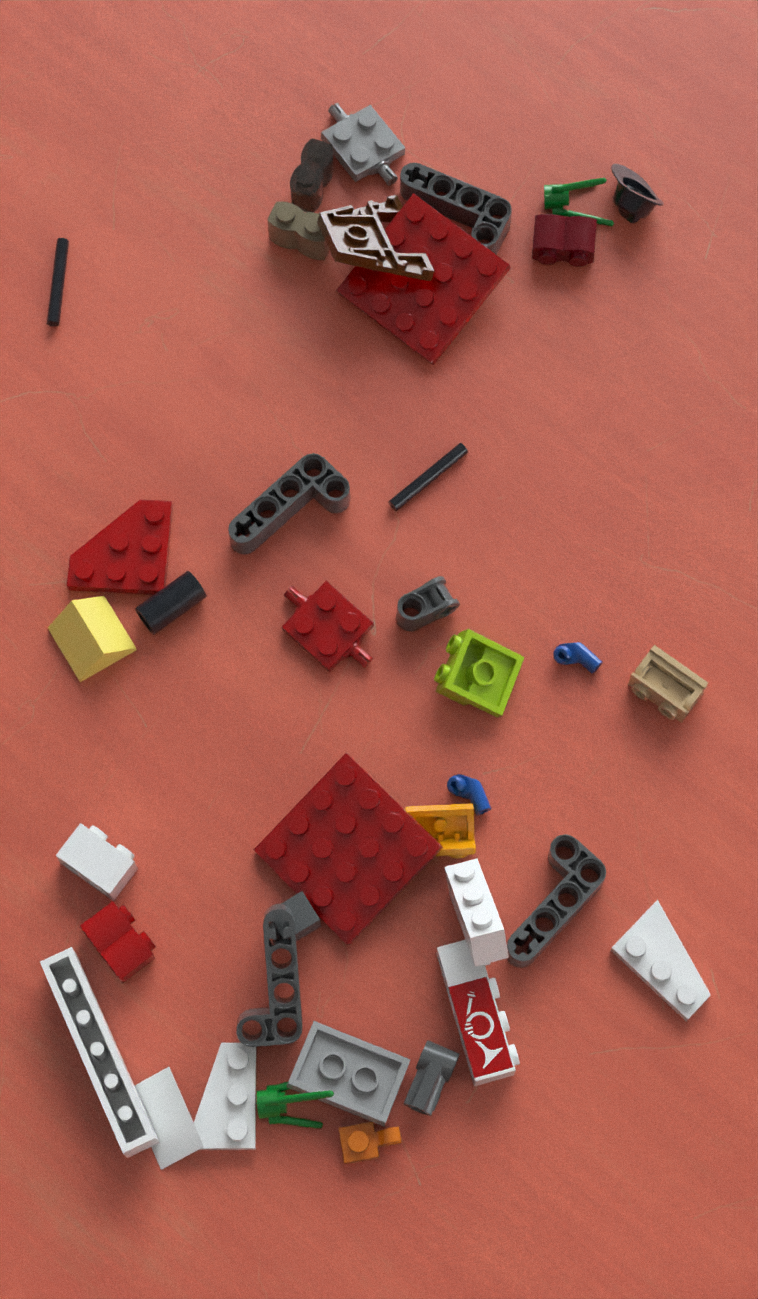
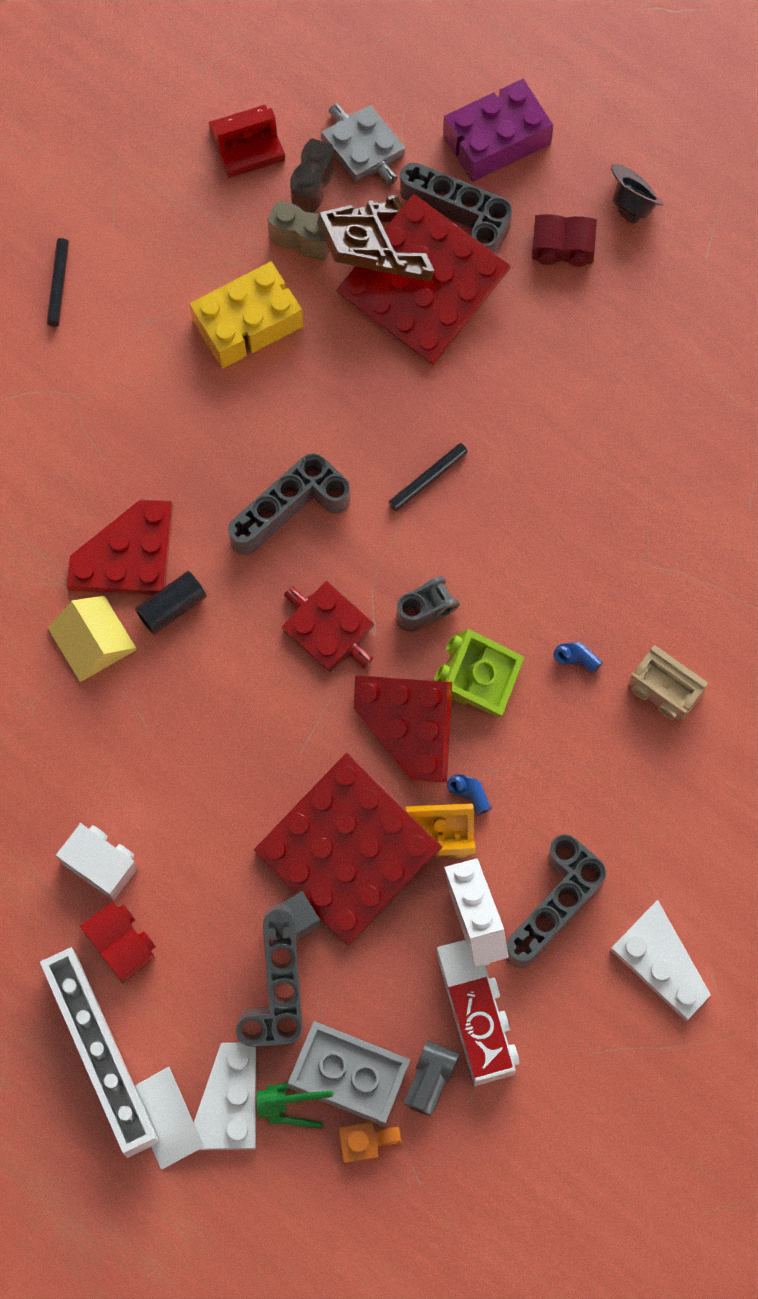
green plant [544,178,614,226] -> none
none -> yellow piece [189,261,303,369]
none -> red bracket [208,104,285,178]
none -> red plate [353,675,452,782]
none -> magenta piece [443,78,553,182]

